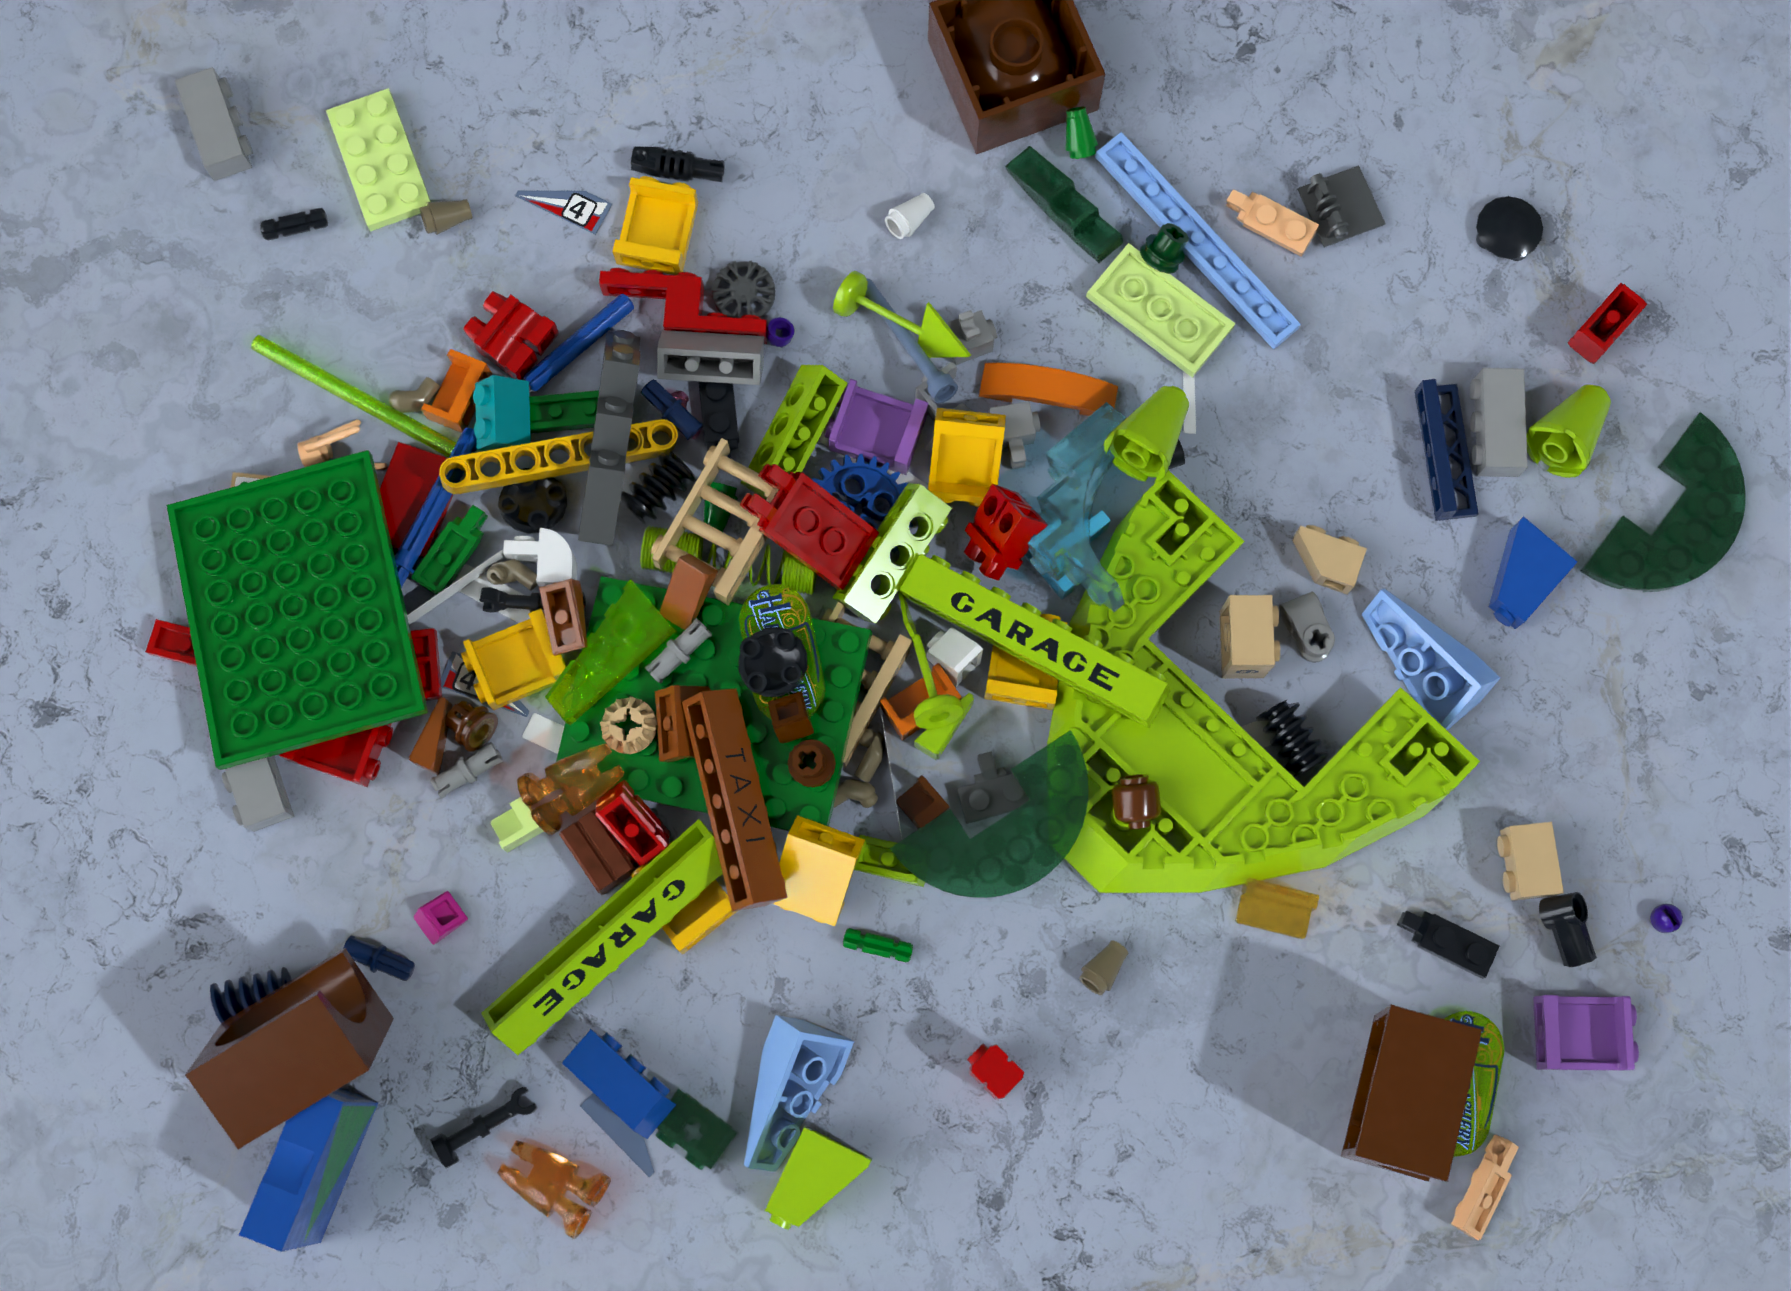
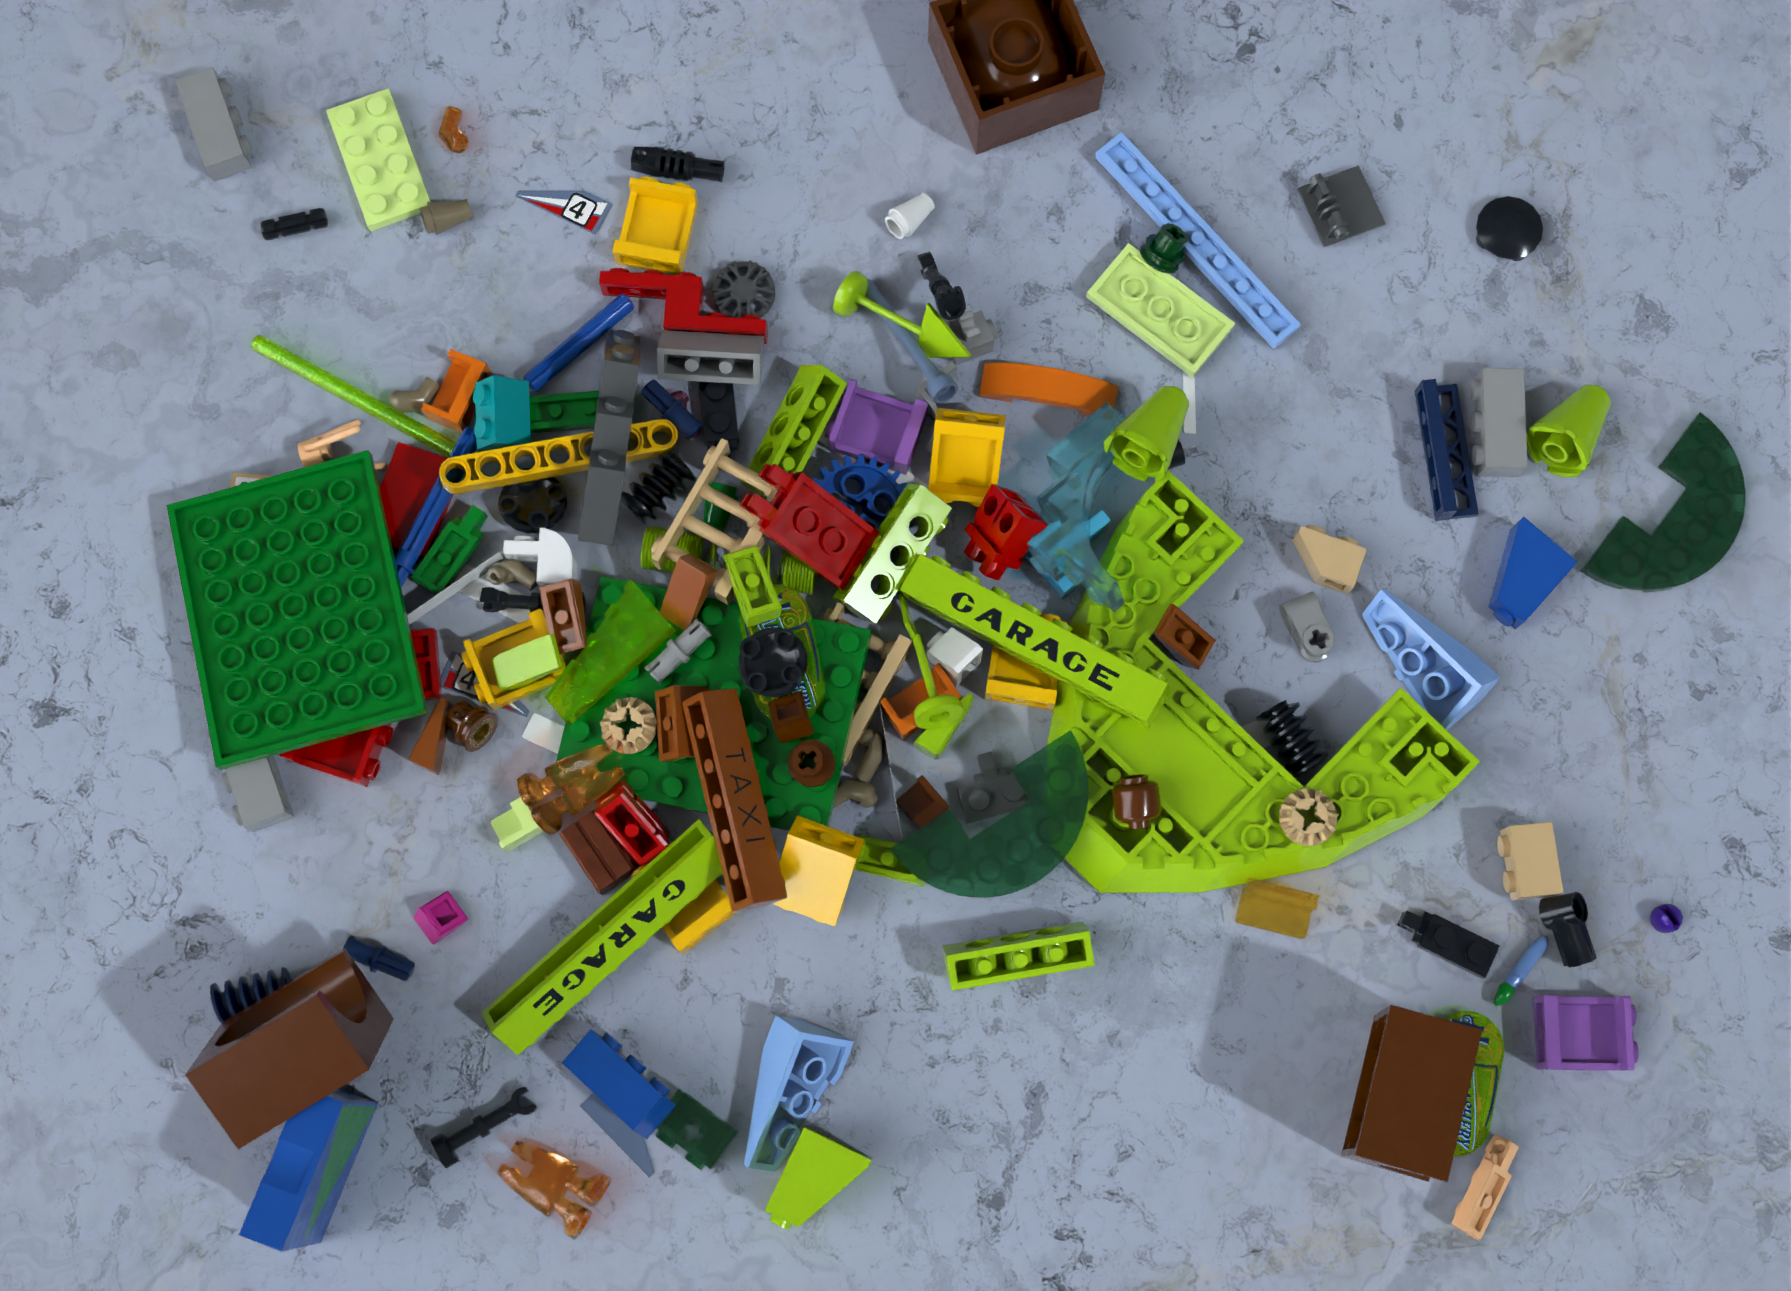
red plate [145,619,197,667] -> none
light grey pin [430,742,503,798] -> none
red hips [463,291,559,380] -> none
dark purple hinge [766,317,795,348] -> none
green axle [843,928,913,962] -> none
red brick [967,1043,1024,1100] -> none
light grey brick [988,401,1040,470] -> none
clear green slope [1005,146,1124,263] -> none
green cone [1066,106,1098,159] -> none
dark tan cone [1079,940,1129,995] -> none
tan brick [1219,595,1280,679] -> none
light nougat hinge [1226,189,1319,256] -> none
red brick [1567,283,1647,364] -> none
none -> clear orange arm [439,106,469,153]
none -> lime slope [492,633,562,690]
none -> lime slope [723,545,782,627]
none -> black piece [917,251,966,320]
none -> lime brick [942,921,1095,991]
none -> dark orange slope [1153,603,1216,670]
none -> tan gear [1279,788,1338,846]
none -> medium blue piece [1493,936,1549,1006]

